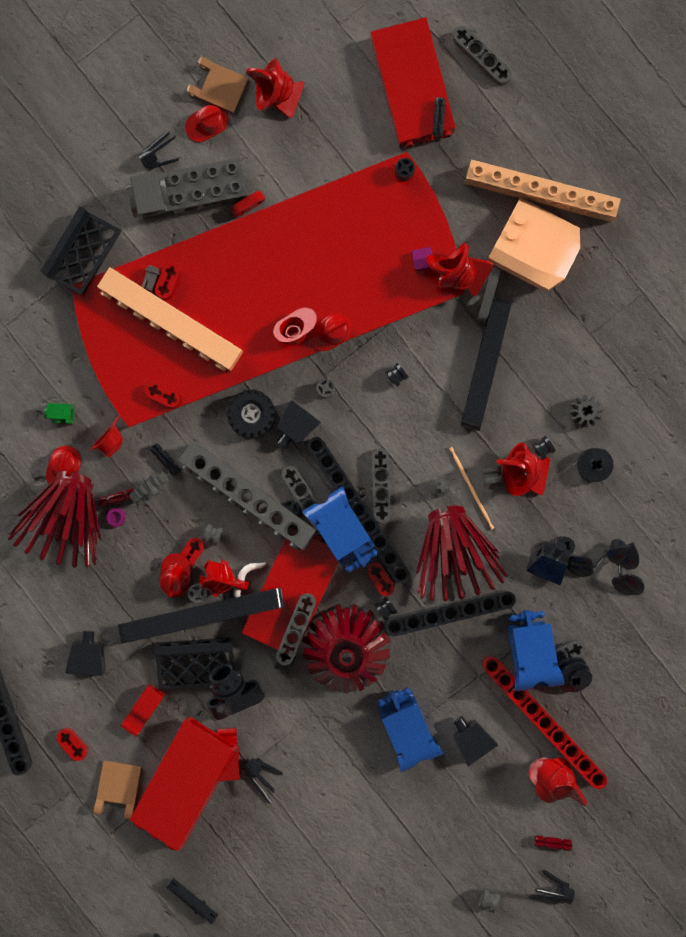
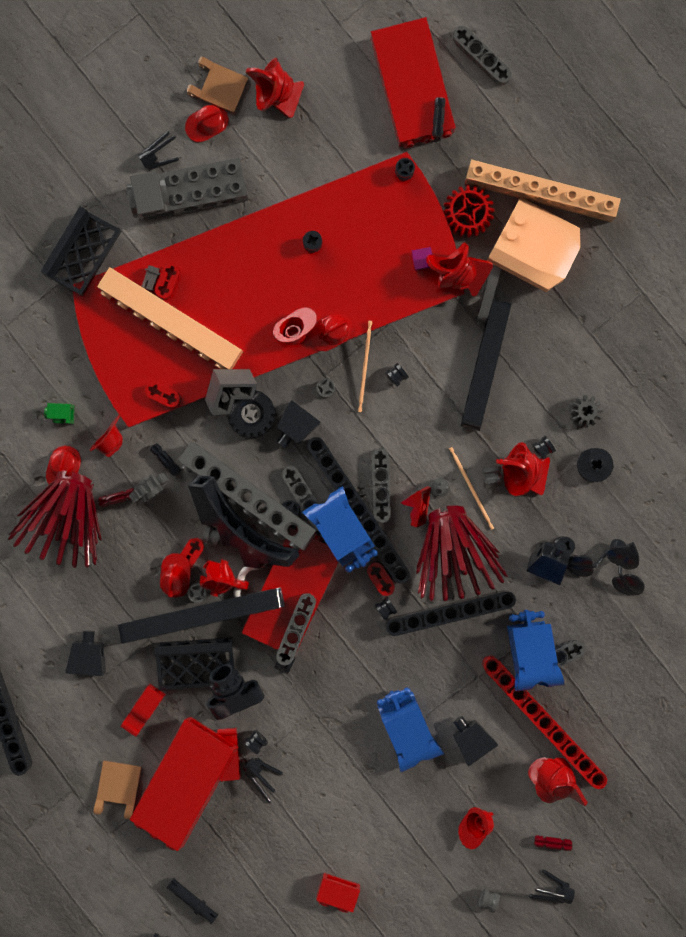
red beam [56,728,88,761] -> none
magenta tile [106,508,126,527] -> none
red beam [230,190,266,218] -> none
dark red plant [303,604,390,694] -> none
black piece [558,657,593,692] -> none
none -> black arch [188,475,299,569]
none -> dark grey brick [205,369,257,415]
none -> black wheel [244,730,268,754]
none -> black wheel [303,231,322,253]
none -> red brick [316,873,360,913]
none -> light nougat piece [358,321,372,412]
none -> red slope [400,486,431,527]
none -> red gear [443,185,495,238]
none -> red piece [458,807,494,849]

